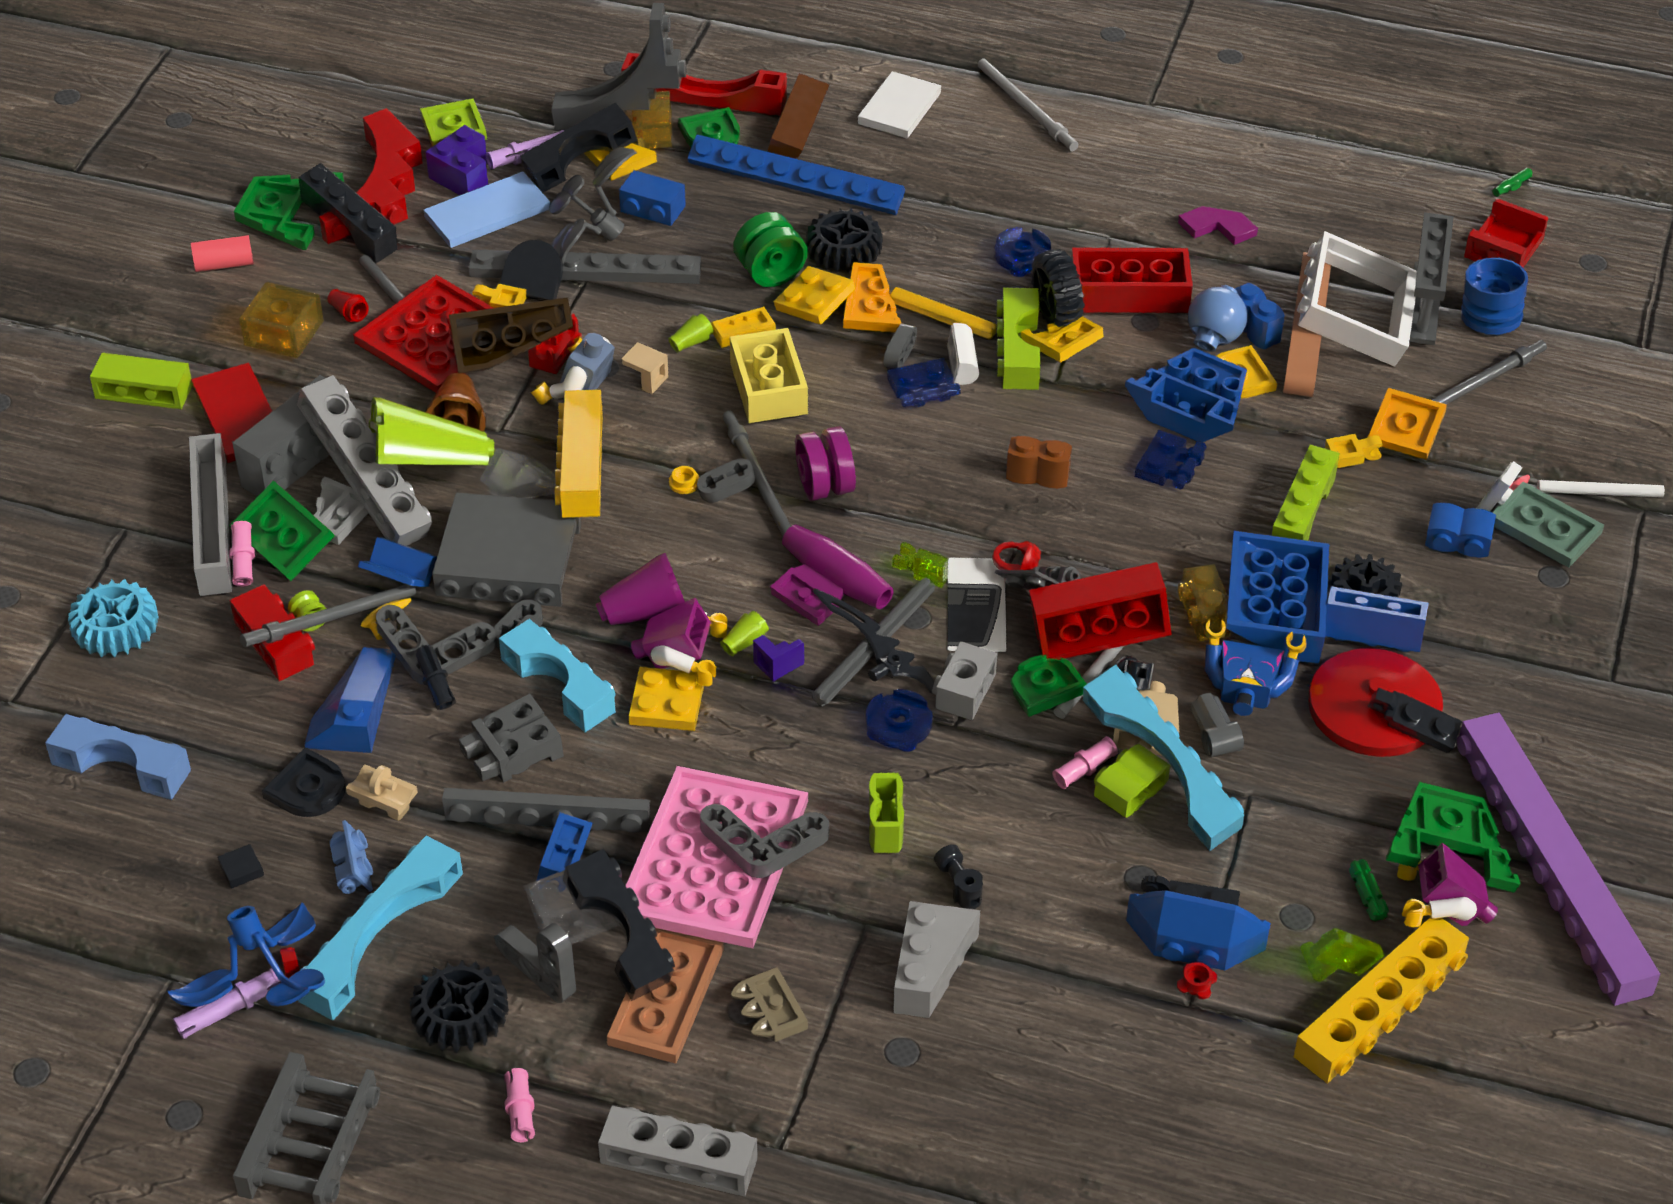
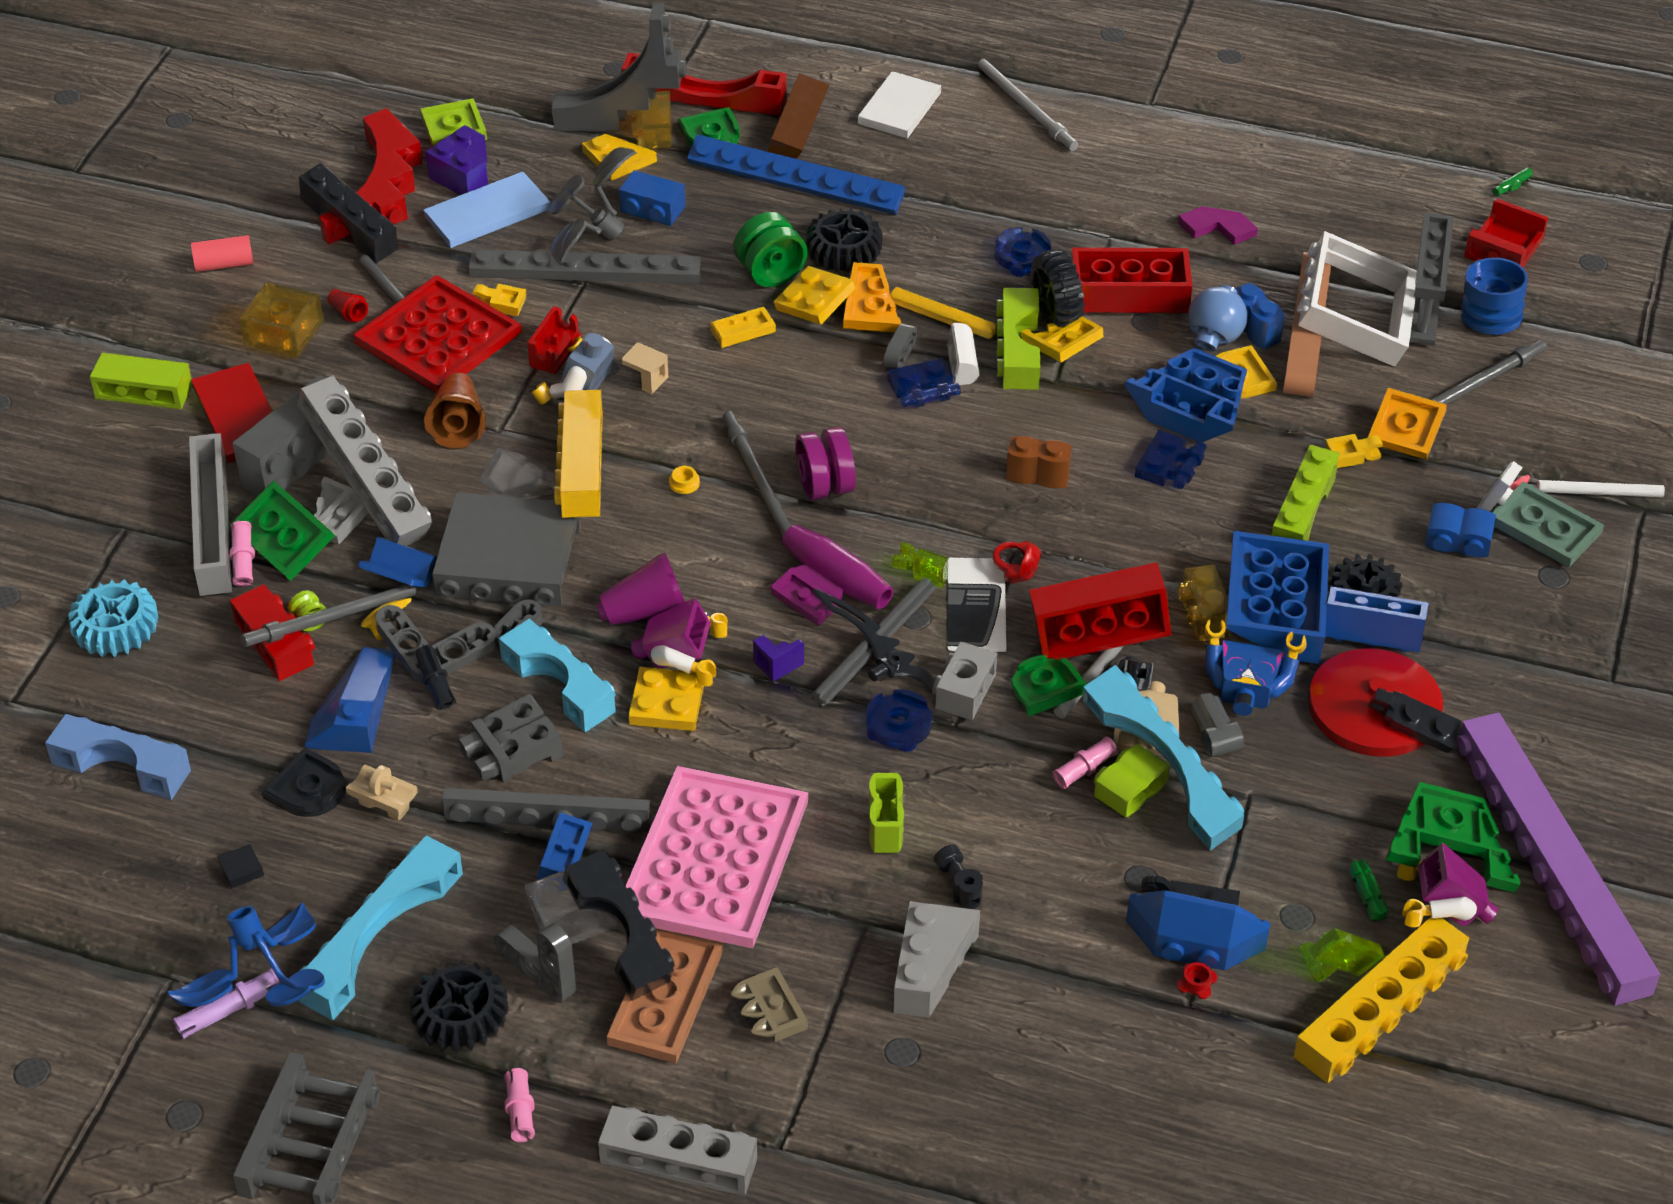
green wing [234,172,344,250] -> none
red tile [280,947,300,979] -> none
medium blue hinge [329,820,373,894] -> none
lime cone [368,397,494,465] -> none
dark brown wedge [449,297,573,374] -> none
lavender pin [486,130,564,169] -> none
black tile [500,240,563,301] -> none
black arch [520,102,638,193] -> none
lime cone [668,314,714,353] -> none
dark grey beam [697,459,756,503] -> none
dark grey beam [700,804,829,878] -> none
lime cone [720,611,769,657] -> none
light yellow brick [730,328,808,423] -> none
dark grey hinge [995,566,1080,595] -> none

